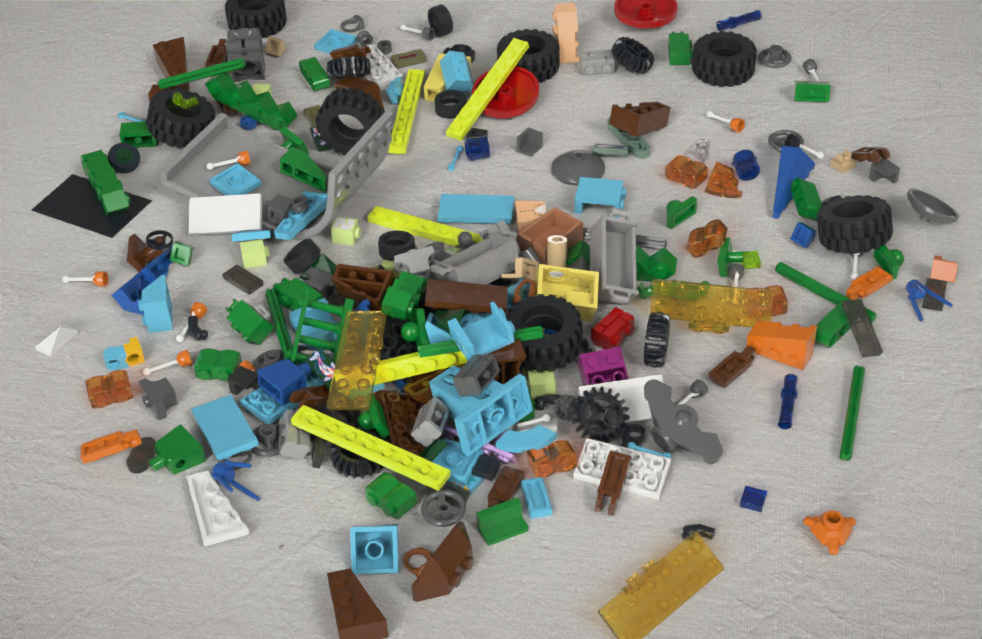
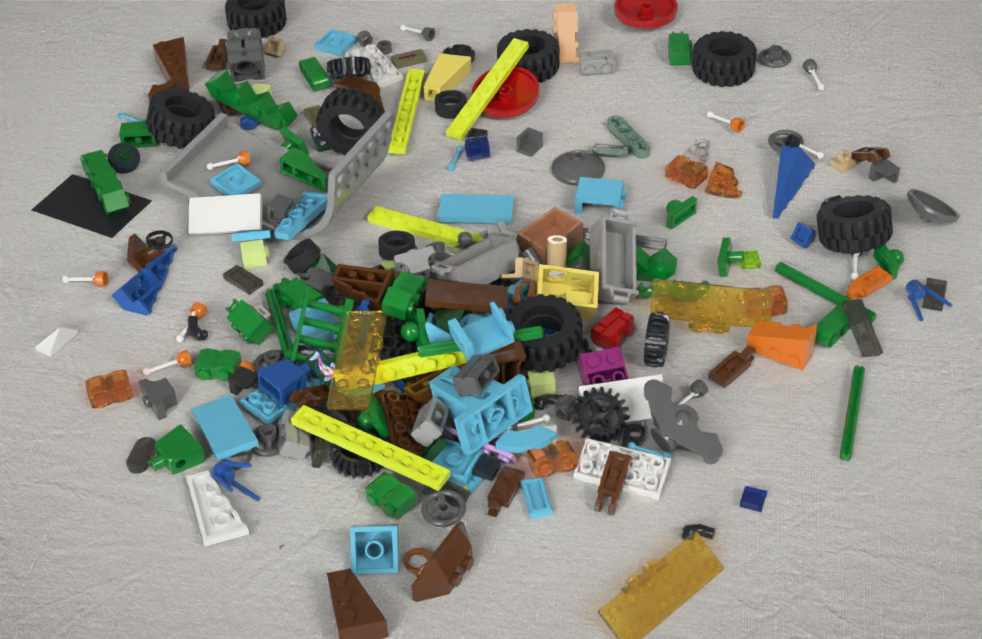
orange hinge [81,429,142,464] -> none
leg [103,336,145,371] -> none
medium azure slope [138,275,173,333] -> none
green axle [157,58,246,89] -> none
tile [170,241,194,266] -> none
clear neon green arm [172,92,198,108] -> none
dark grey bush [290,196,309,213] -> none
reddish brown plate [330,44,371,59] -> none
yellowish green brick [331,217,361,246] -> none
dark grey piece [341,15,364,33] -> none
medium azure plate [386,76,404,105] -> none
black tyre [428,4,453,37] -> none
medium azure slope [440,51,474,93] -> none
green panel [476,497,529,546] -> none
light nougat torso [515,201,548,232] -> none
reddish brown wedge [609,101,671,137] -> none
black gear [611,37,655,74] -> none
clear orange brick [686,219,728,258] -> none
clear blue pin [716,10,762,31] -> none
dark grey hinge [728,263,744,304] -> none
clear blue piece [731,149,760,181] -> none
clear blue pin [778,374,798,430] -> none
green beam [791,178,822,222] -> none
green panel [794,81,831,102] -> none
orange rock [803,510,856,555] -> none
panel [930,255,958,282] -> none

